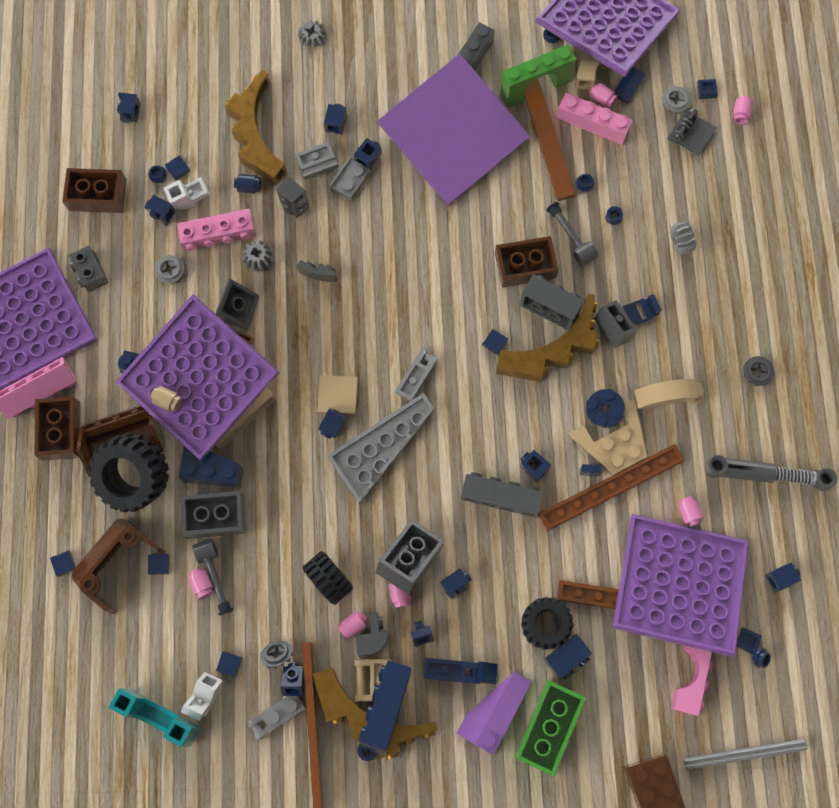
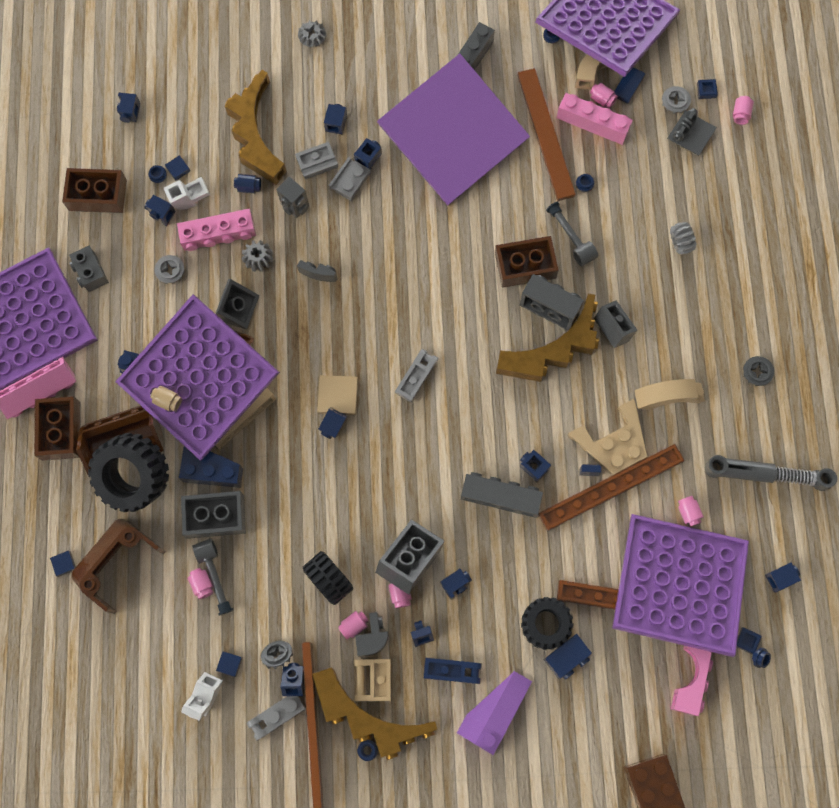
teal arch [108,688,201,747] -> none
dark blue tile [148,554,169,575] -> none
light grey wing [327,393,434,504] -> none
dark blue brick [359,660,411,756] -> none
dark blue tile [476,661,498,684] -> none
dark blue tile [482,329,508,355] -> none
bright green arch [500,44,576,108] -> none
bright green brick [514,680,586,777] -> none
dark blue plate [586,389,625,428] -> none
dark blue bush [605,206,623,225] -> none
dark blue piece [622,294,662,325] -> none
light grey axle [684,739,807,769] -> none

